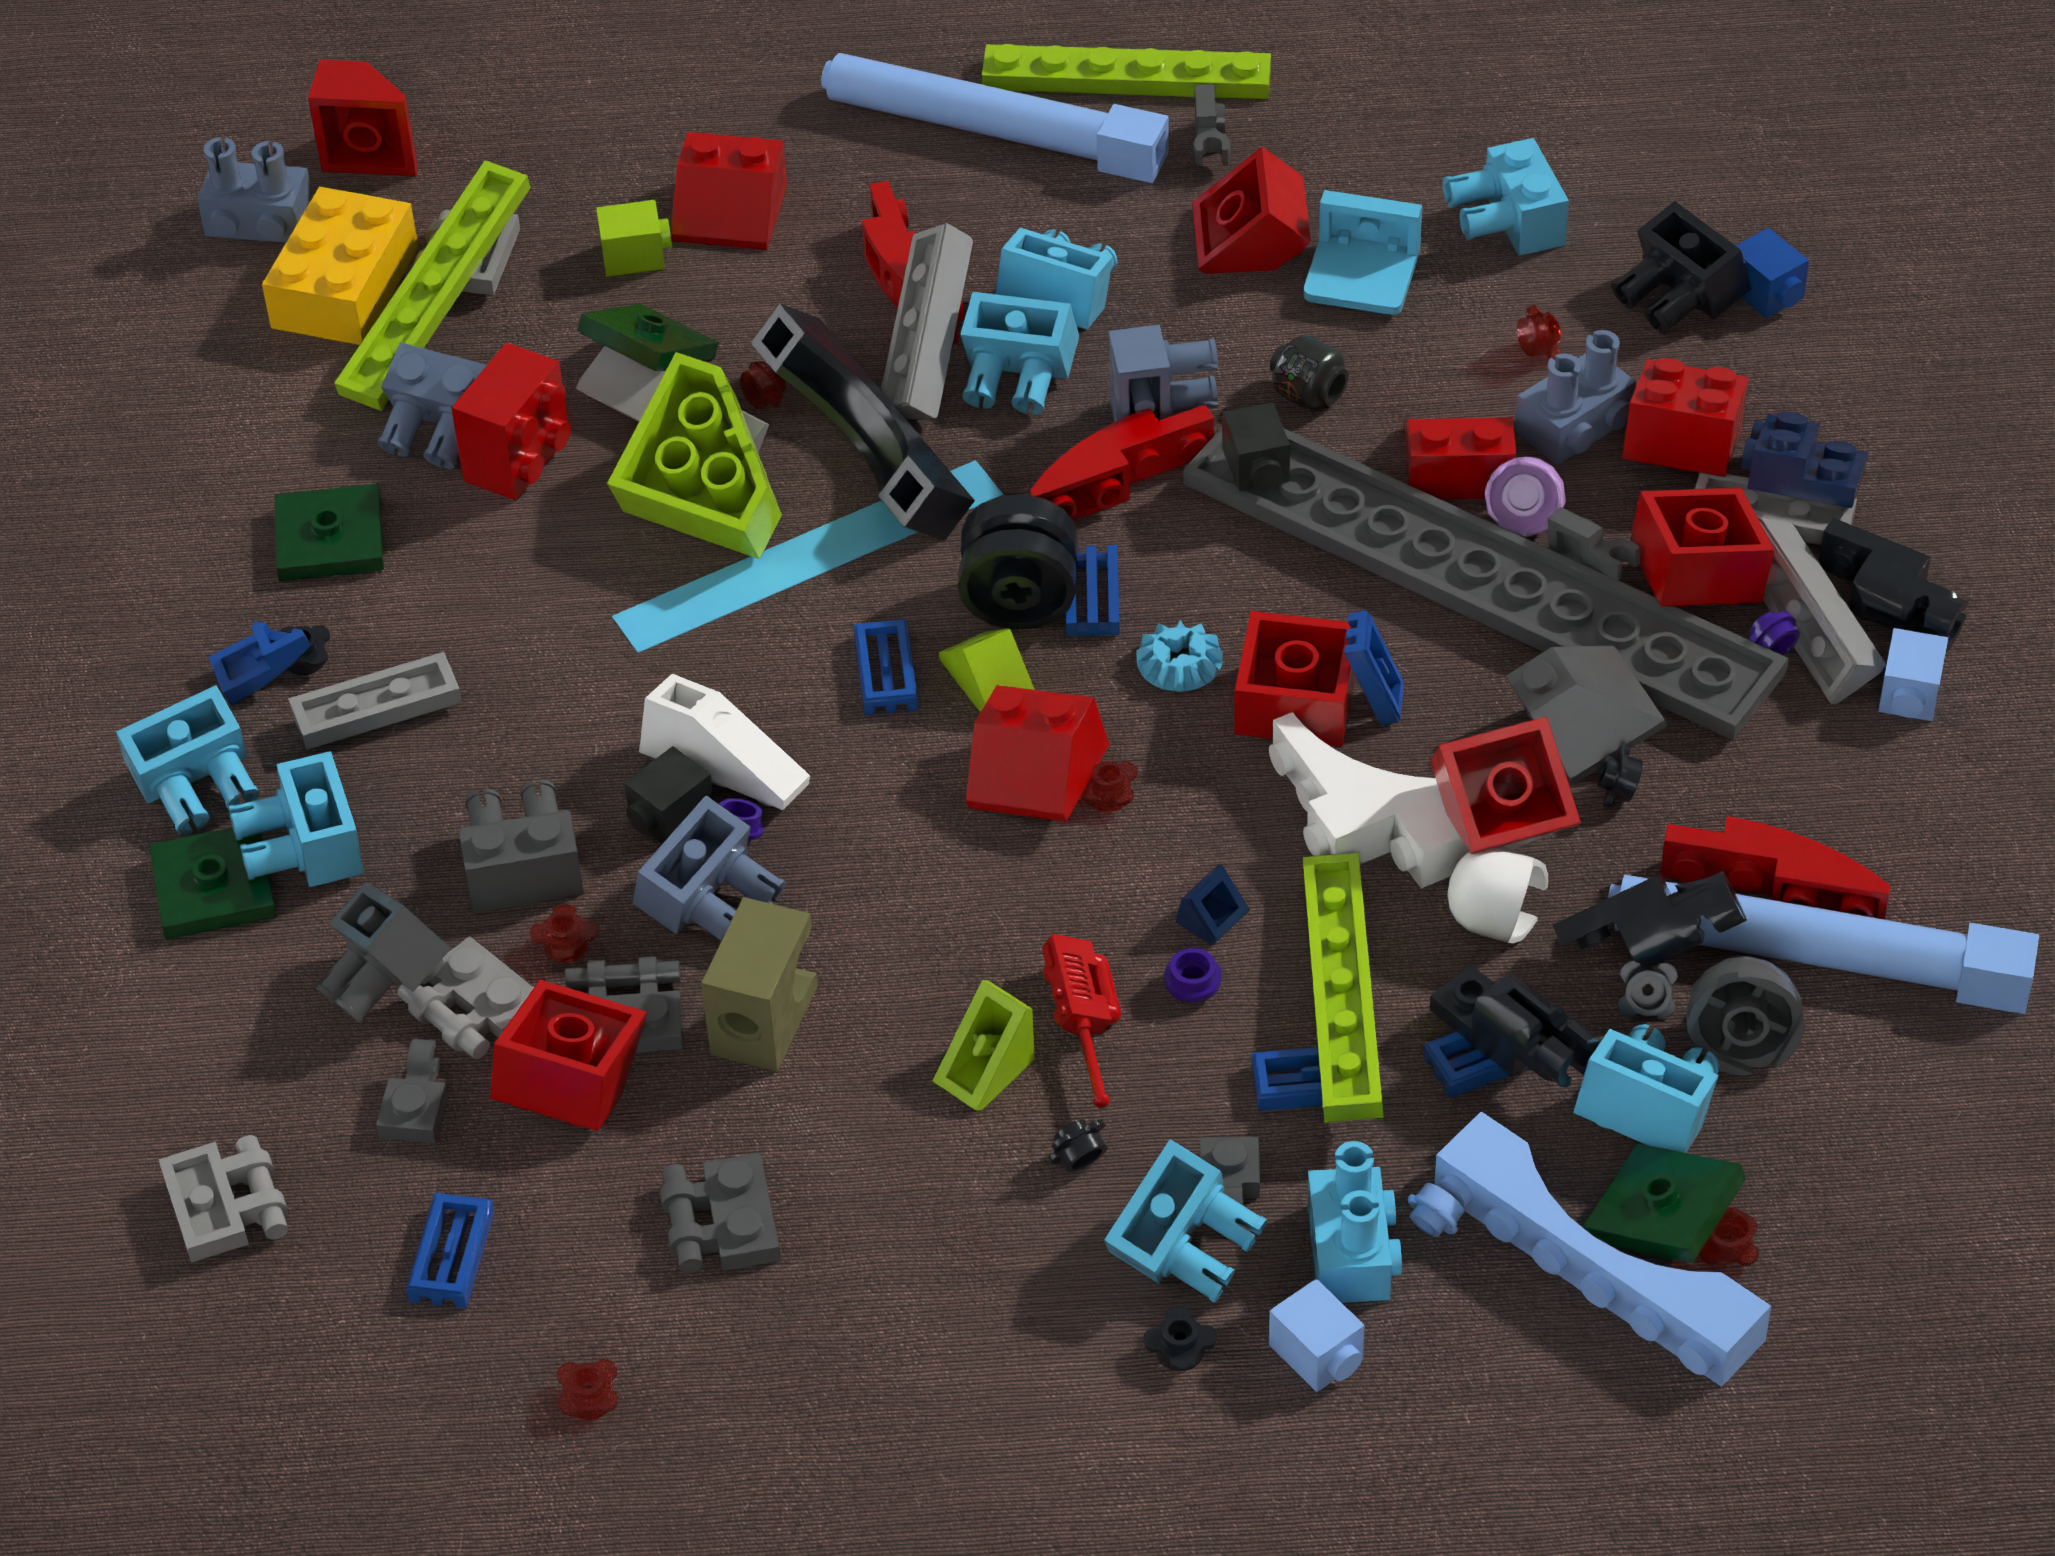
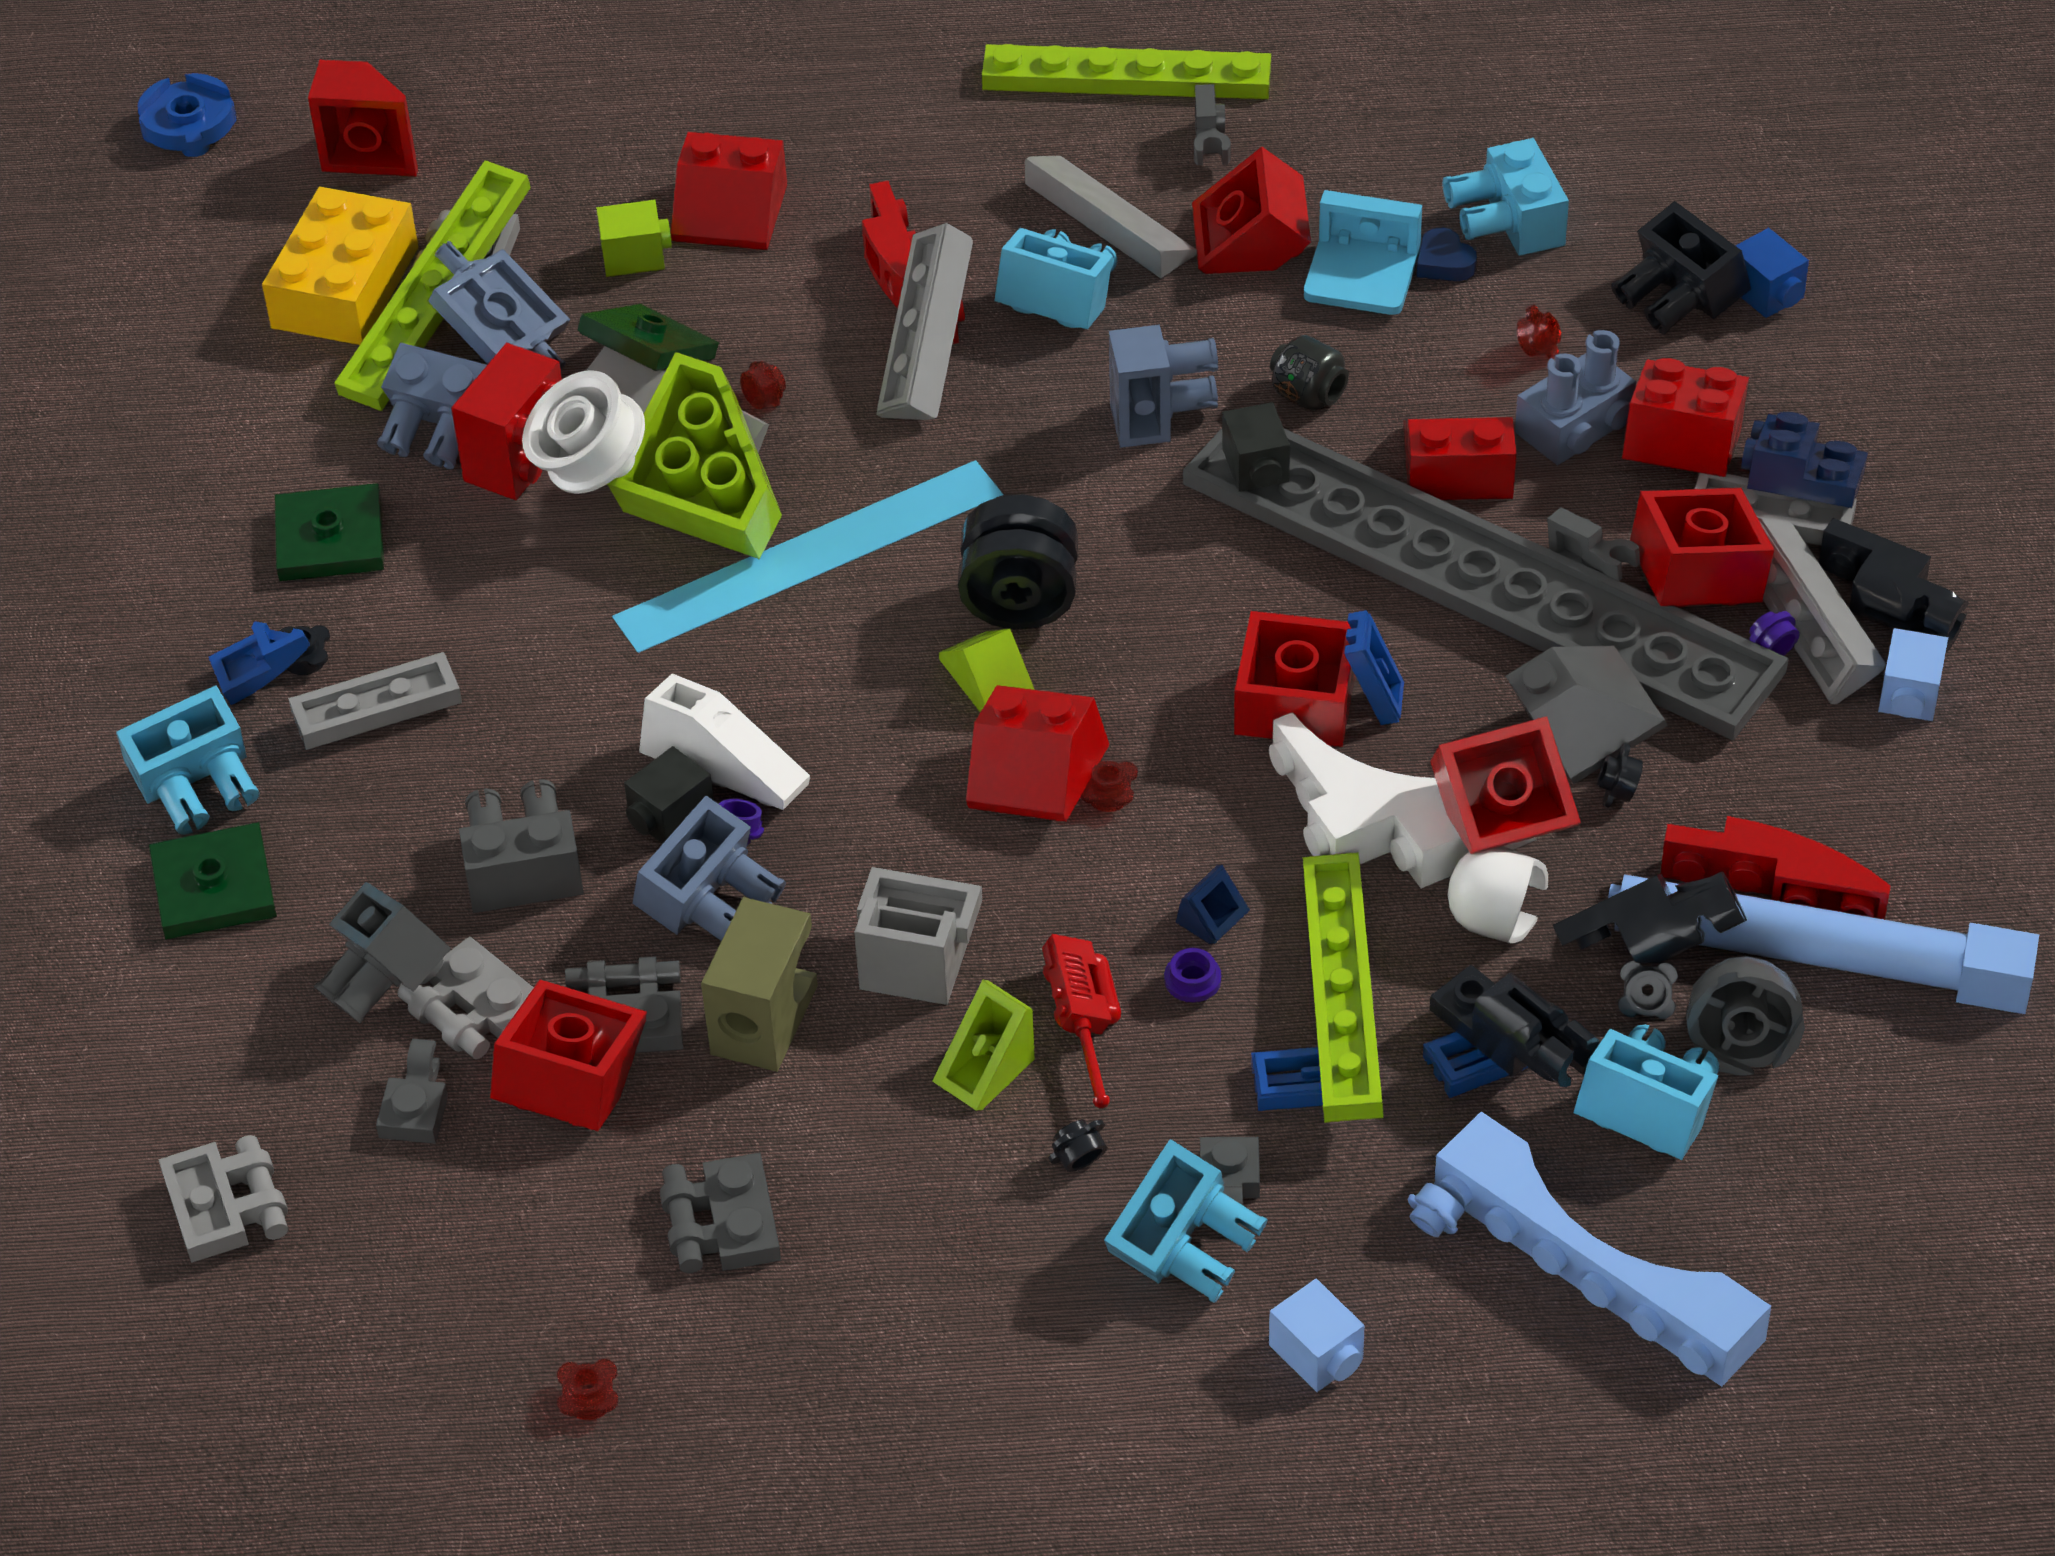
sand blue brick [197,137,313,243] -> none
medium azure brick [228,751,364,887] -> none
blue tile [406,1193,495,1309] -> none
clear red plate [530,904,598,962] -> none
black arch [751,303,975,541] -> none
light blue brick [821,53,1169,184] -> none
blue tile [853,619,918,716] -> none
medium azure brick [960,292,1079,415] -> none
red slope [1030,405,1214,520] -> none
blue tile [1066,545,1120,636] -> none
medium azure gear [1136,620,1223,692] -> none
black plate [1144,1307,1217,1371] -> none
medium azure brick [1307,1141,1402,1303] -> none
lavender hair [1484,456,1566,537] -> none
dark green plate [1583,1143,1746,1264] -> none
clear red plate [1699,1207,1759,1266] -> none
none -> blue plate [138,73,237,157]
none -> sand blue plate [428,241,570,370]
none -> white wheel [522,370,645,494]
none -> light grey plate [854,867,982,1005]
none -> light grey slope [1024,156,1197,278]
none -> dark blue tile [1417,228,1477,281]

